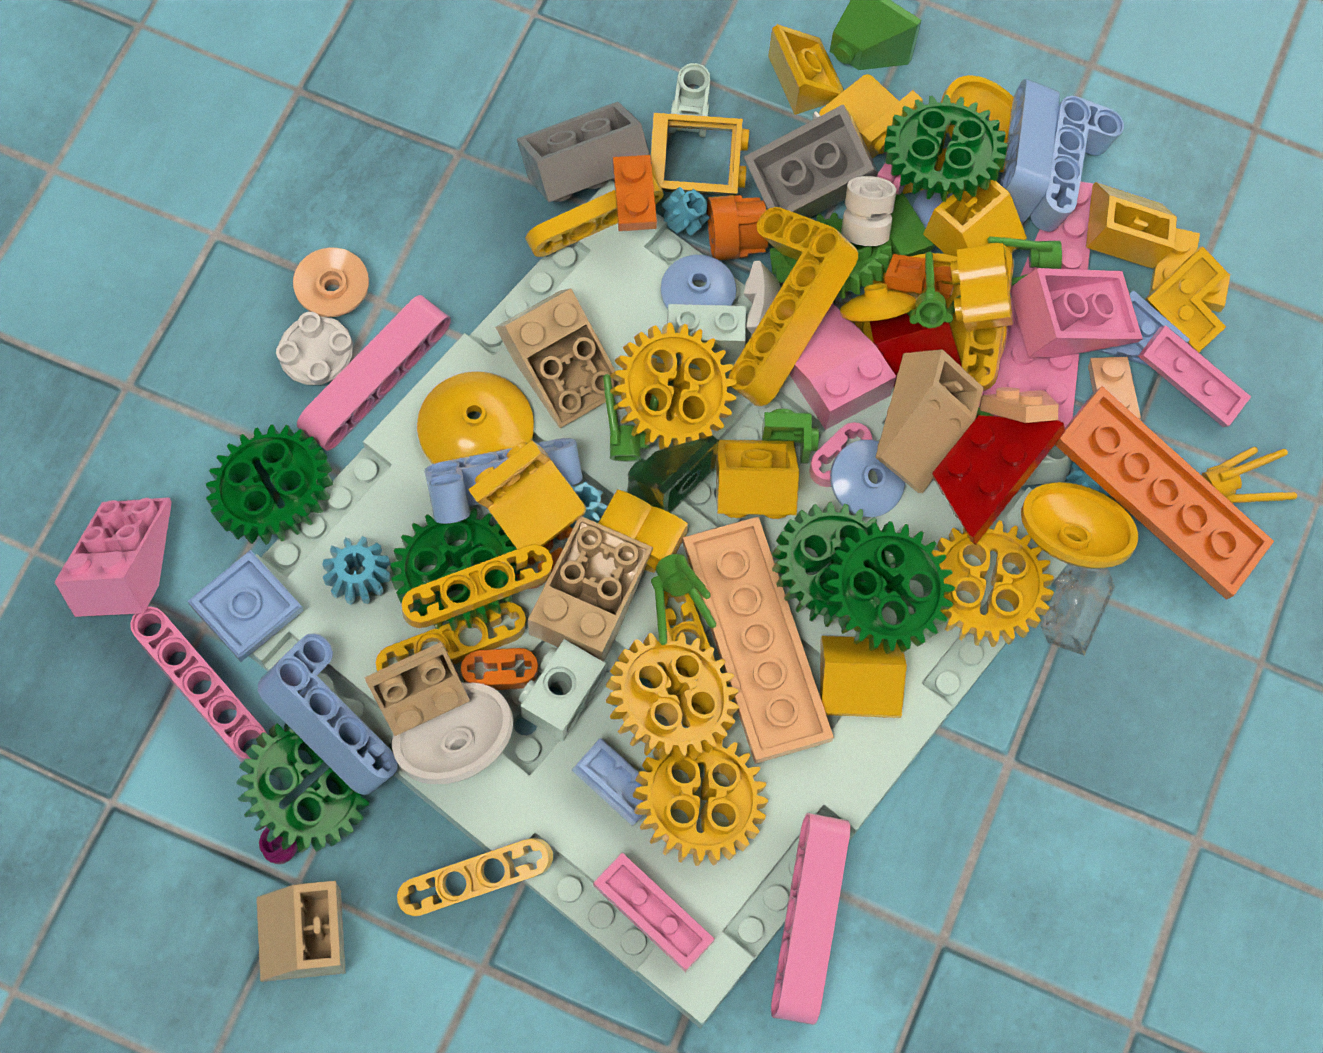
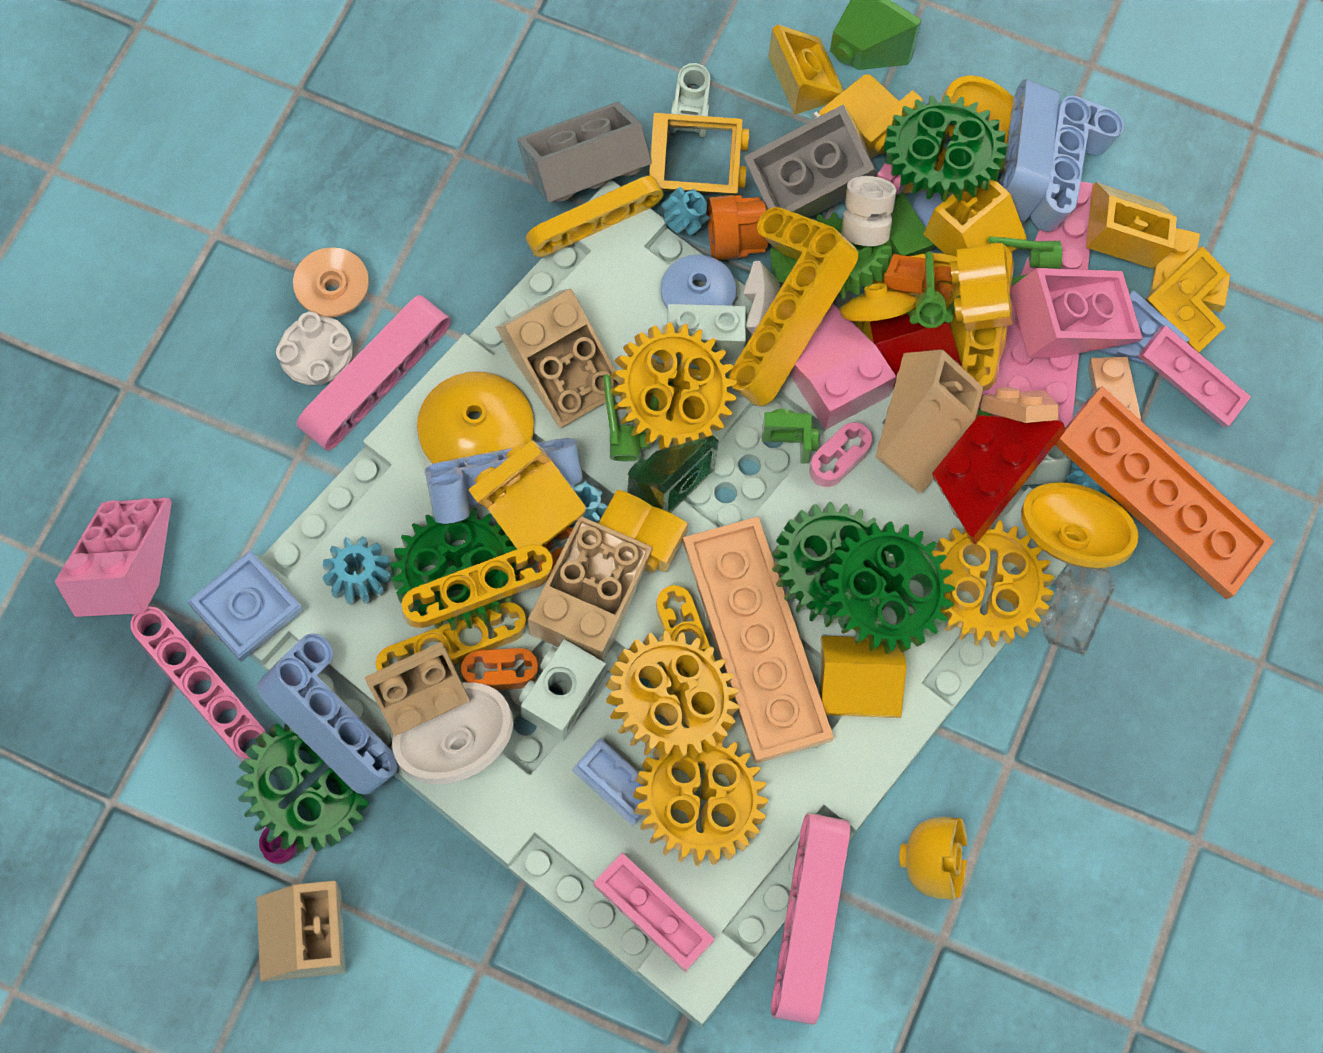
green gear [206,425,333,545] -> none
yellow beam [397,838,553,916] -> none
orange plate [613,155,657,231] -> none
bright green plant [651,554,716,645] -> none
yellow slope [716,440,799,519] -> none
light blue dish [830,440,905,518] -> none
yellow plant [1202,447,1297,503] -> none
none -> yellow cylinder [899,817,967,900]

